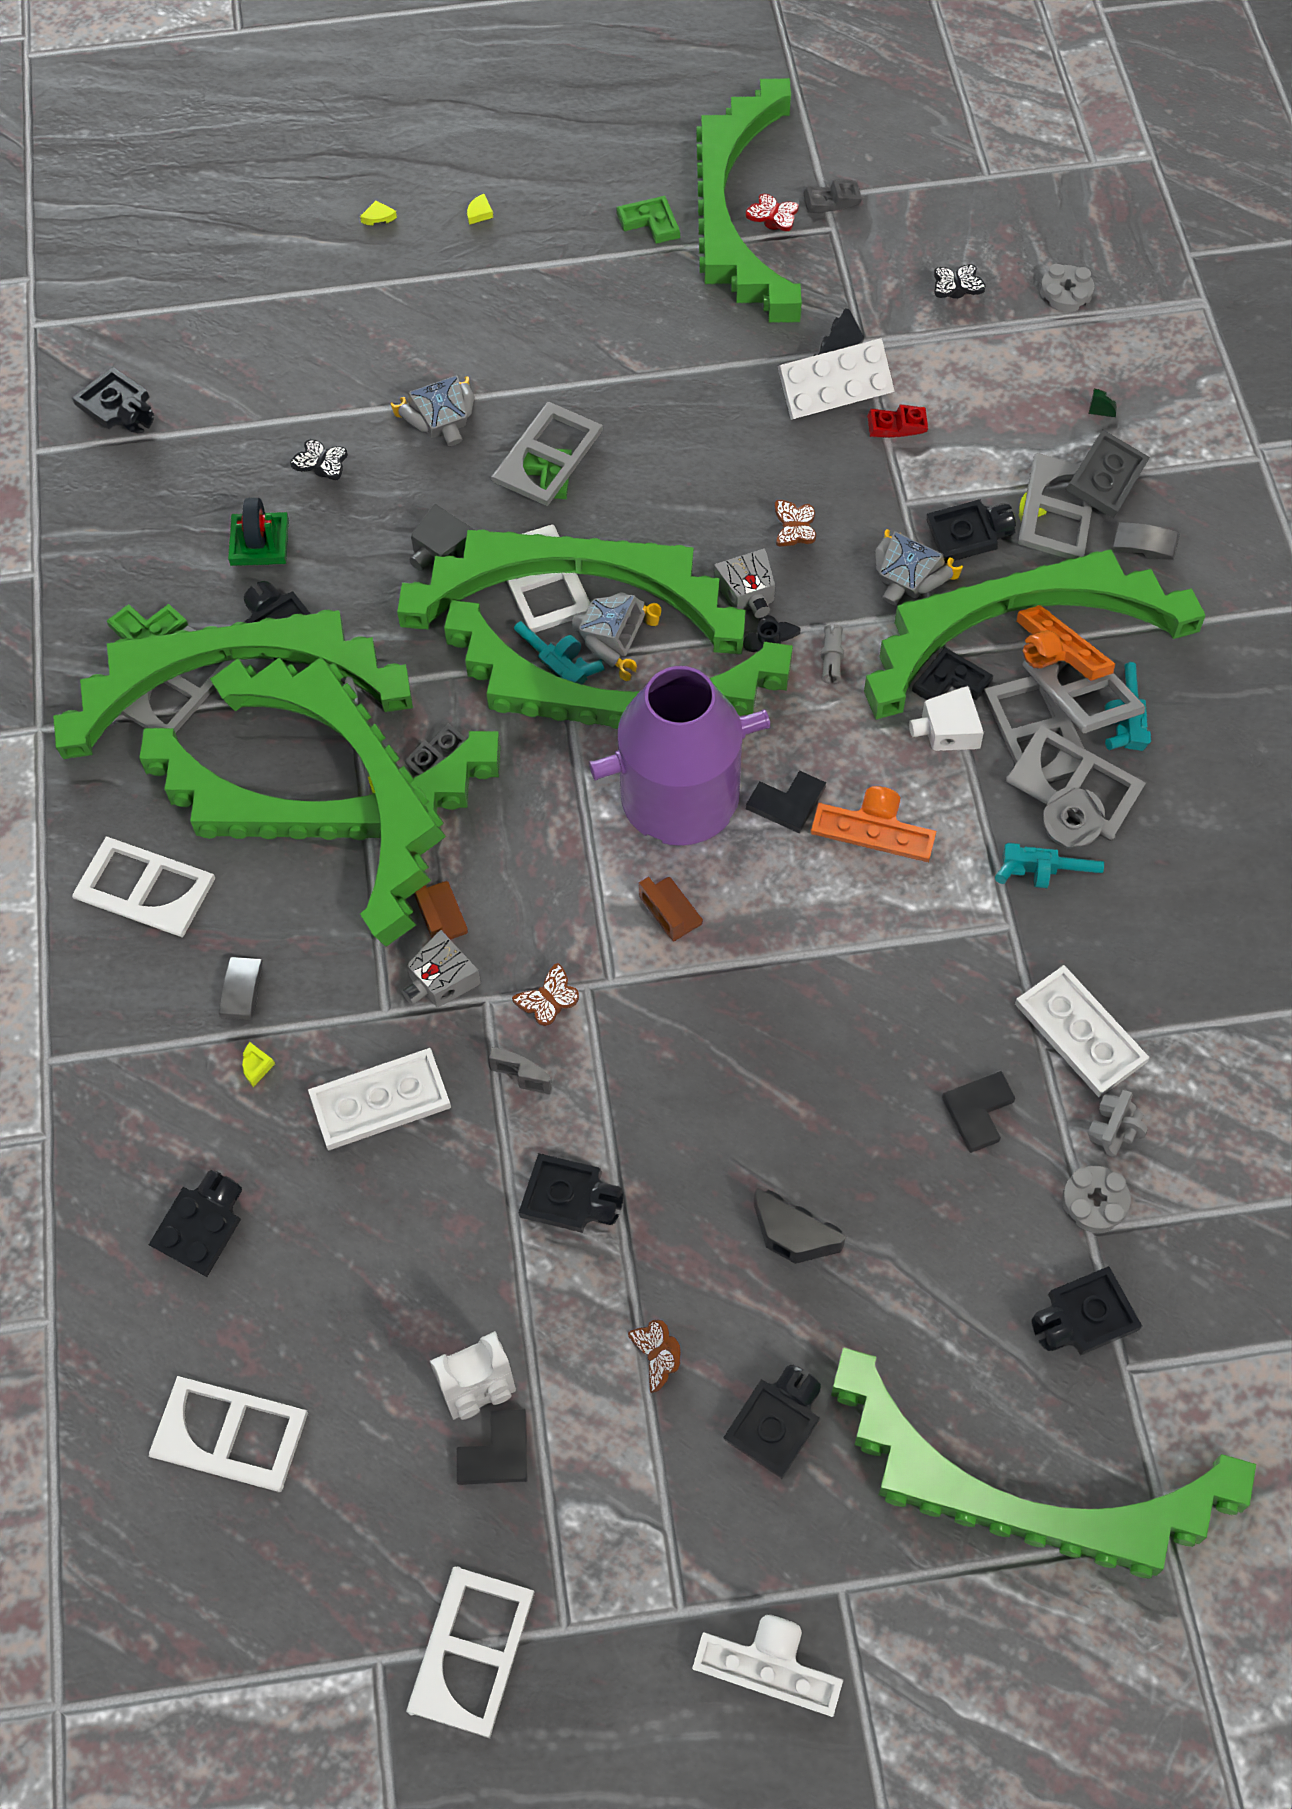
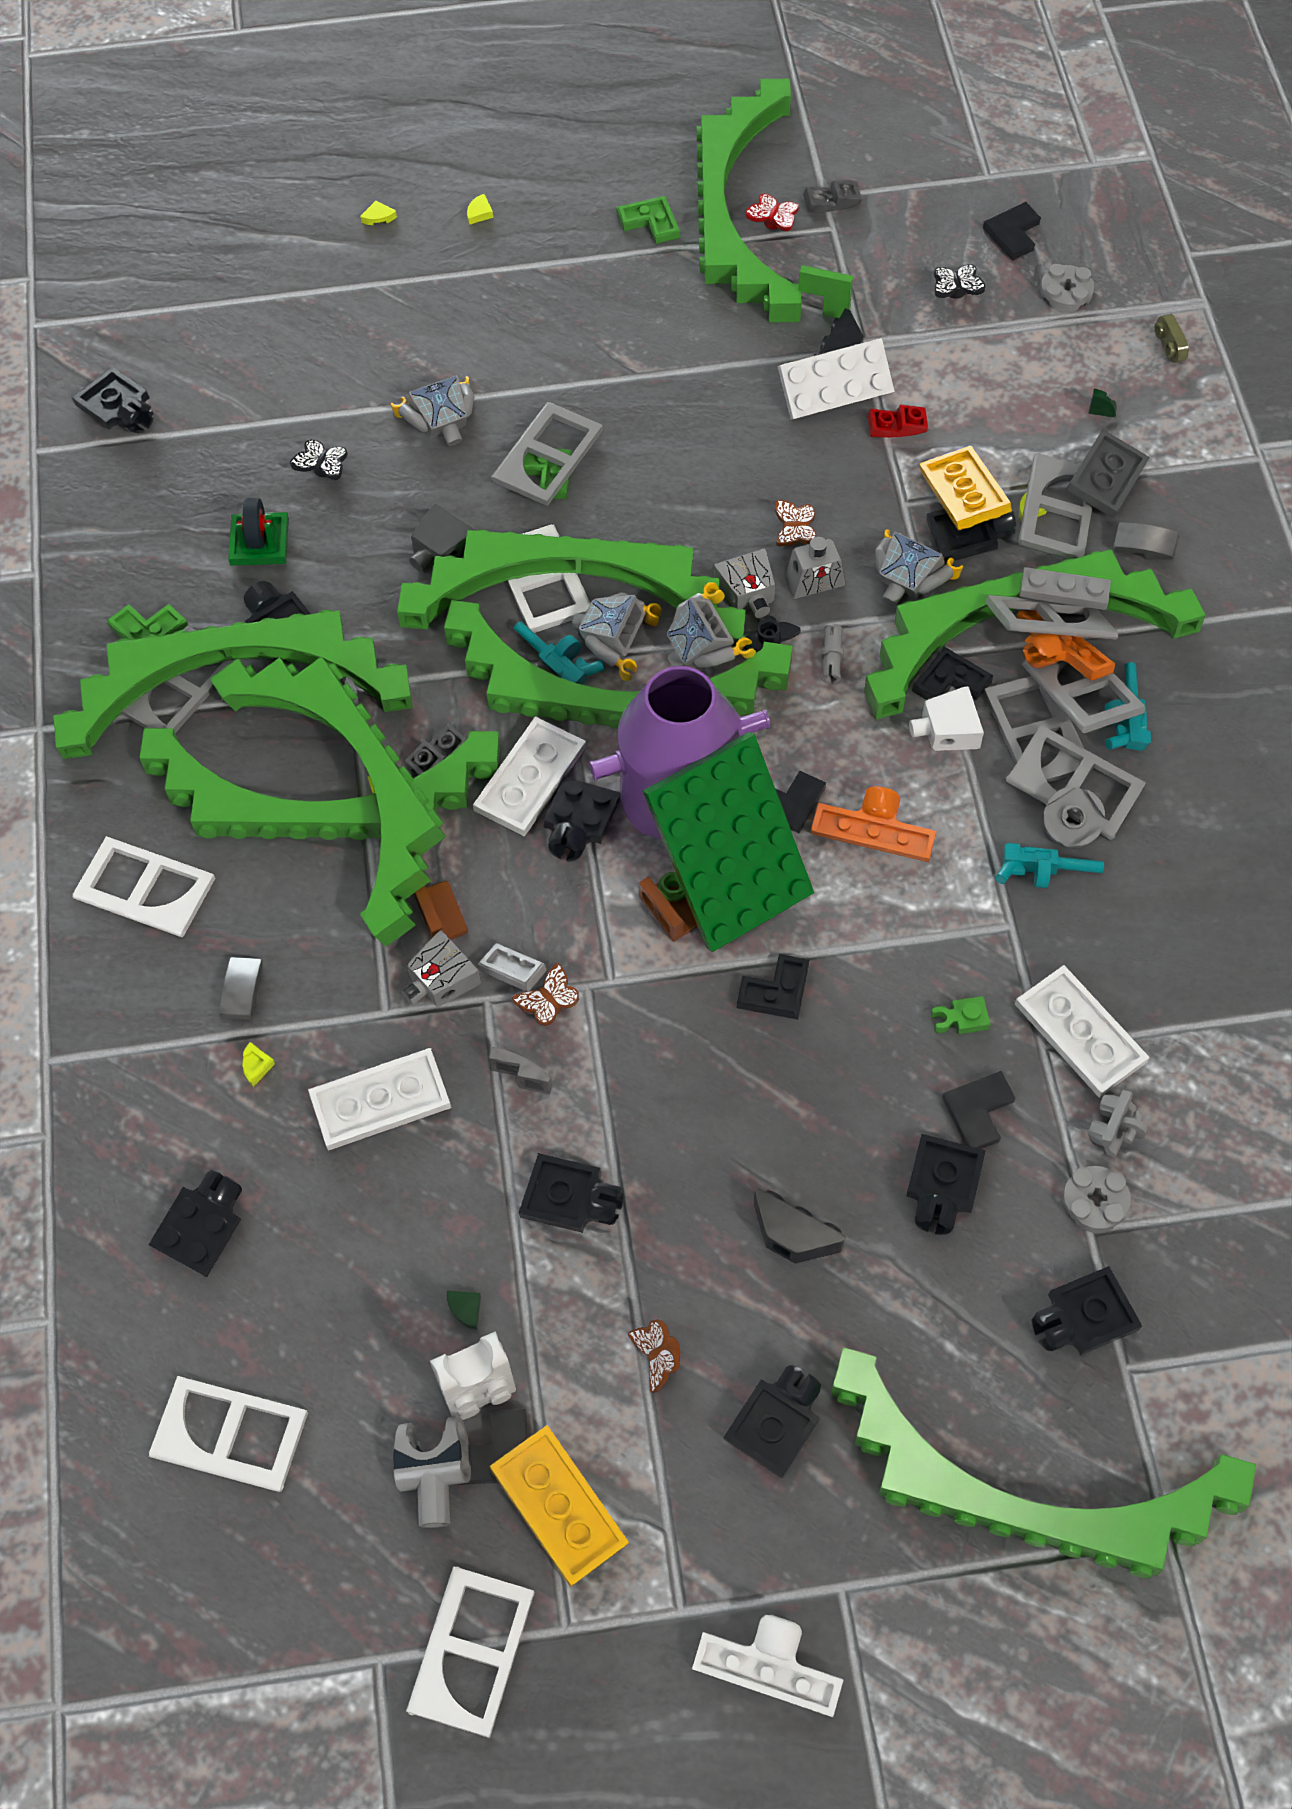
none -> light grey connector [393,1416,471,1528]
none -> dark green tile [447,1291,481,1329]
none -> white plate [473,716,586,836]
none -> light grey plate [478,943,547,992]
none -> yellow plate [489,1425,629,1587]
none -> black plate [544,777,621,862]
none -> green plate [642,732,814,952]
none -> bright green plate [658,872,685,902]
none -> light grey torso [667,582,756,668]
none -> black tile [736,954,810,1020]
none -> light grey torso [785,537,845,599]
none -> bright green tile [798,265,854,318]
none -> black plate [906,1134,986,1235]
none -> yellow plate [919,446,1012,530]
none -> bright green plate [931,996,991,1034]
none -> black tile [983,202,1041,260]
none -> light grey window [985,595,1118,640]
none -> light grey plate [1020,567,1111,610]
none -> olive plate [1154,314,1189,363]

